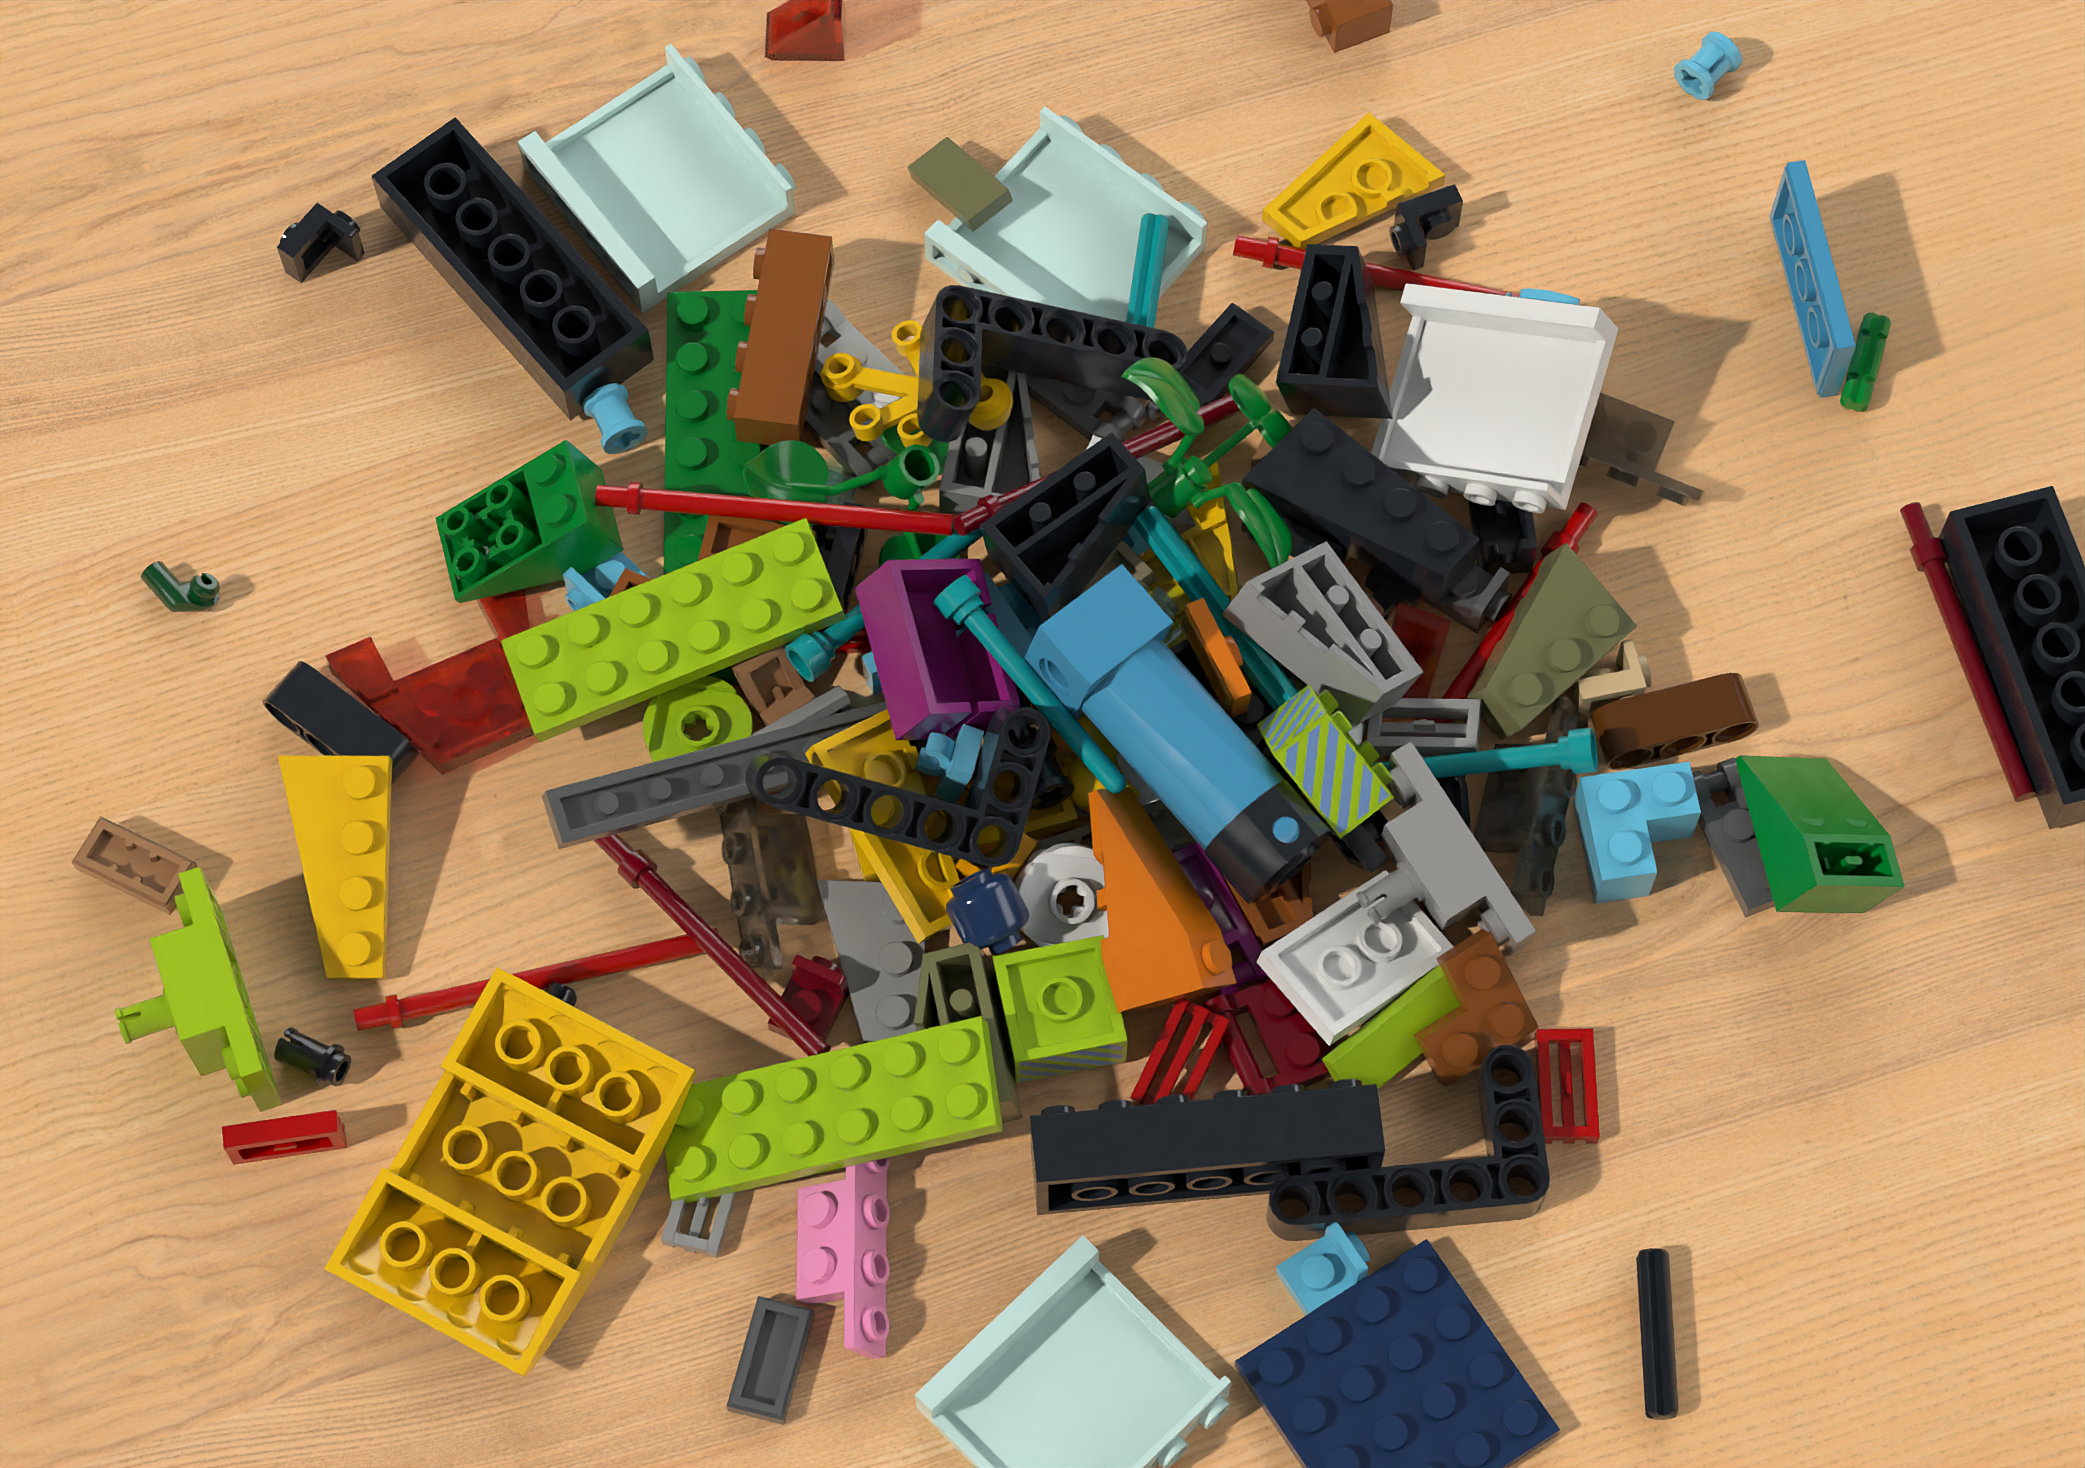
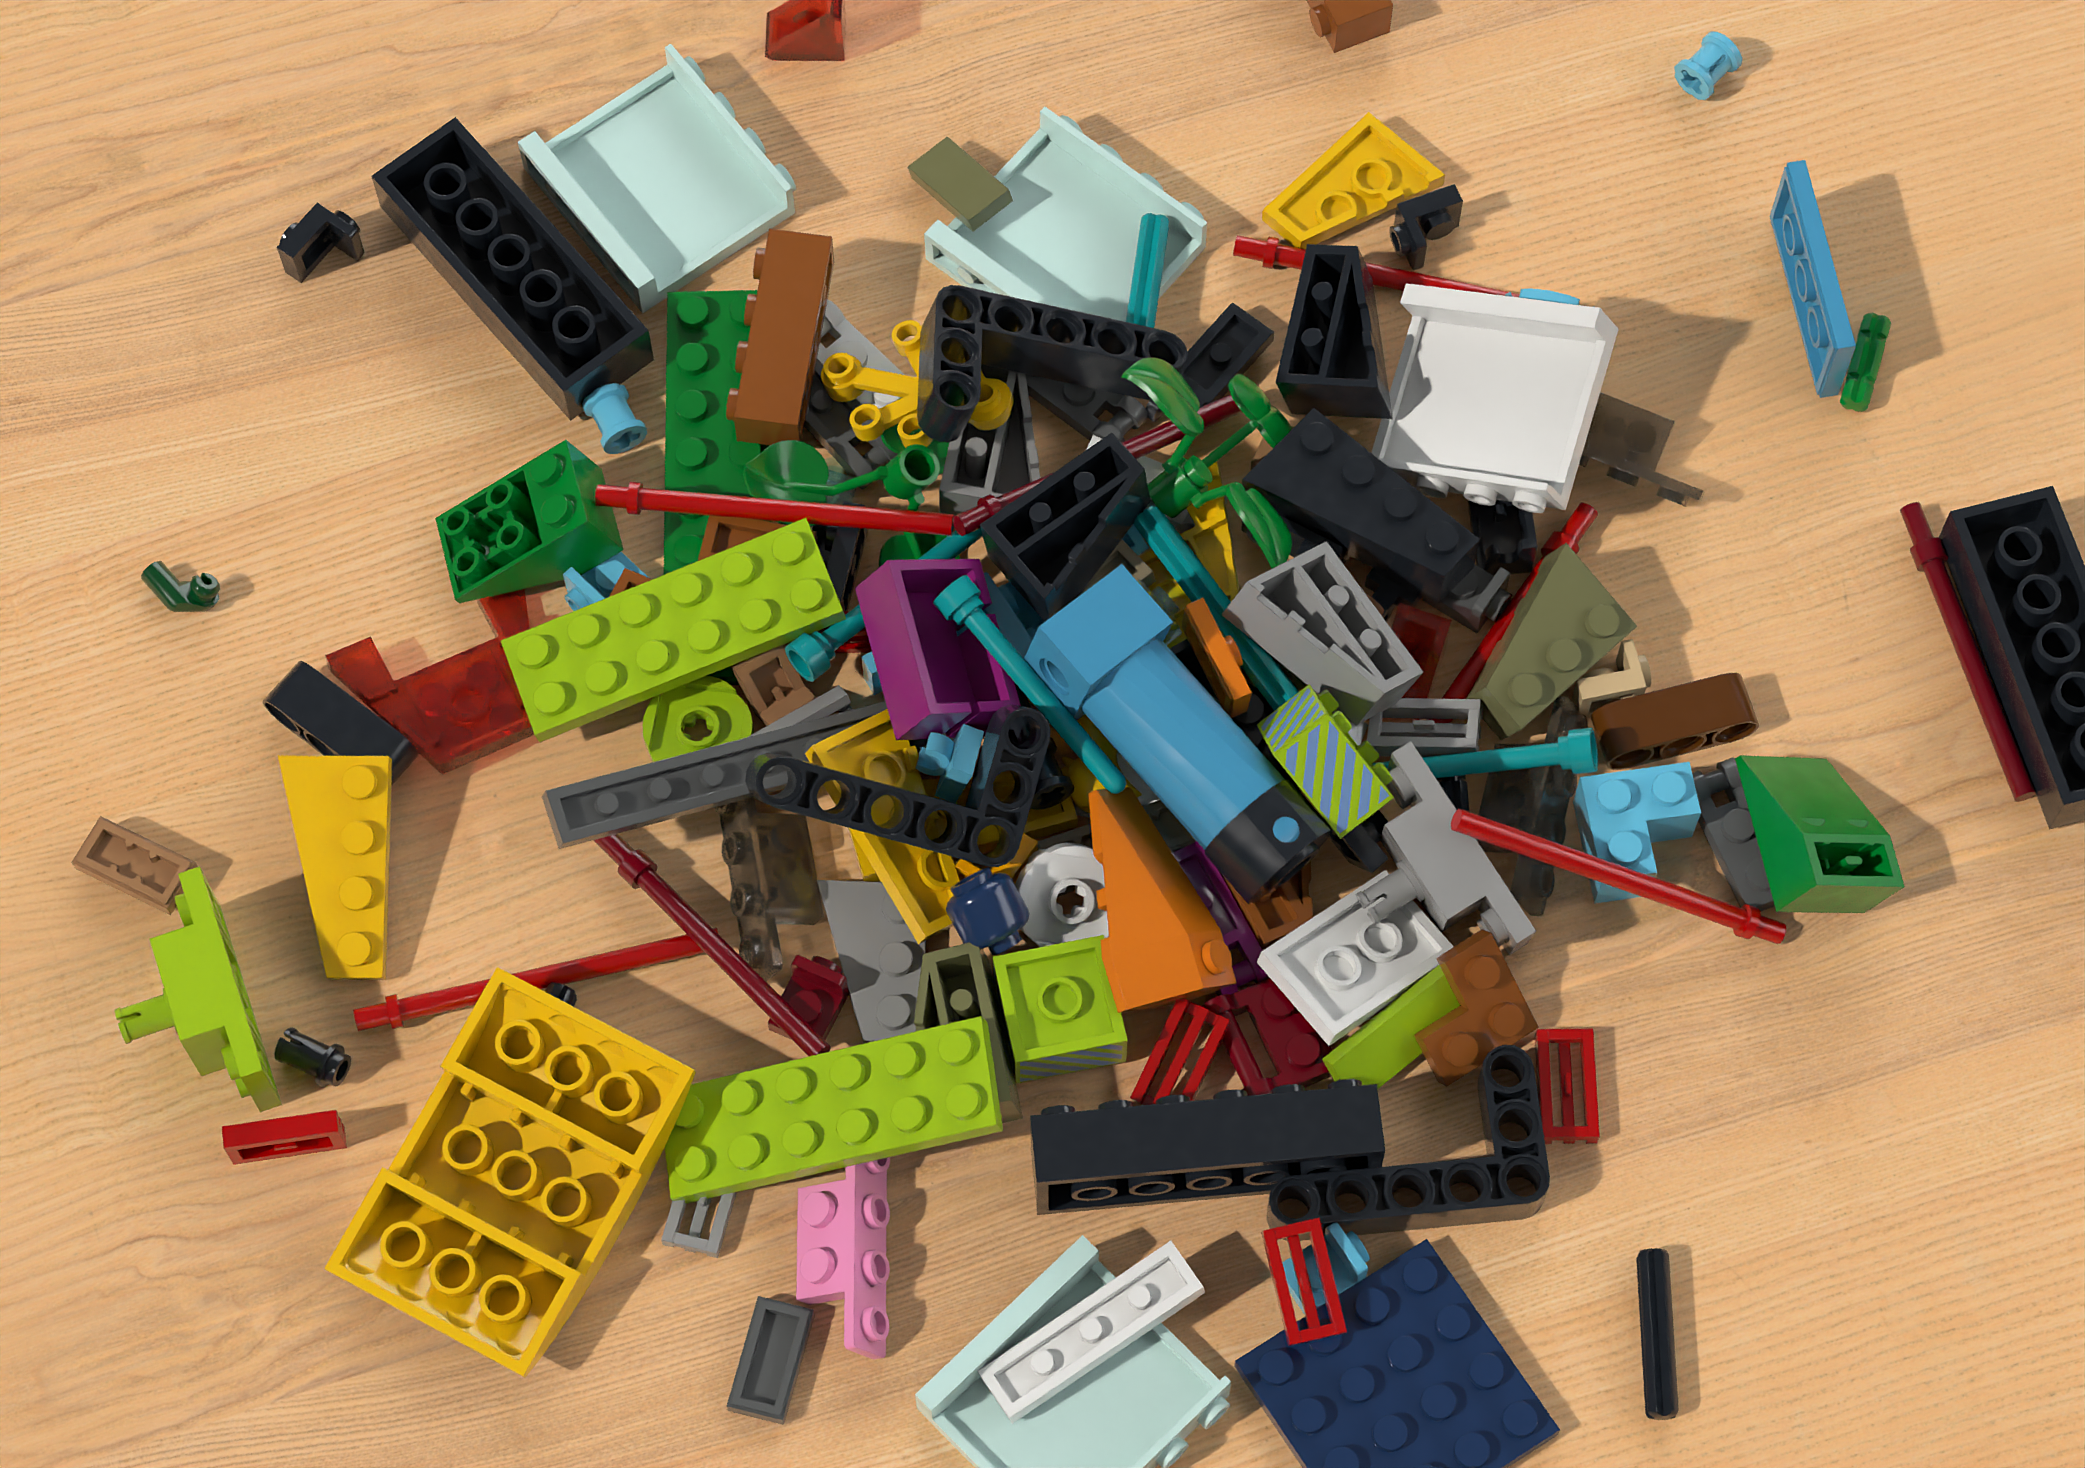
none -> white plate [978,1241,1205,1424]
none -> red tile [1261,1218,1347,1346]
none -> red bar [1451,809,1787,944]

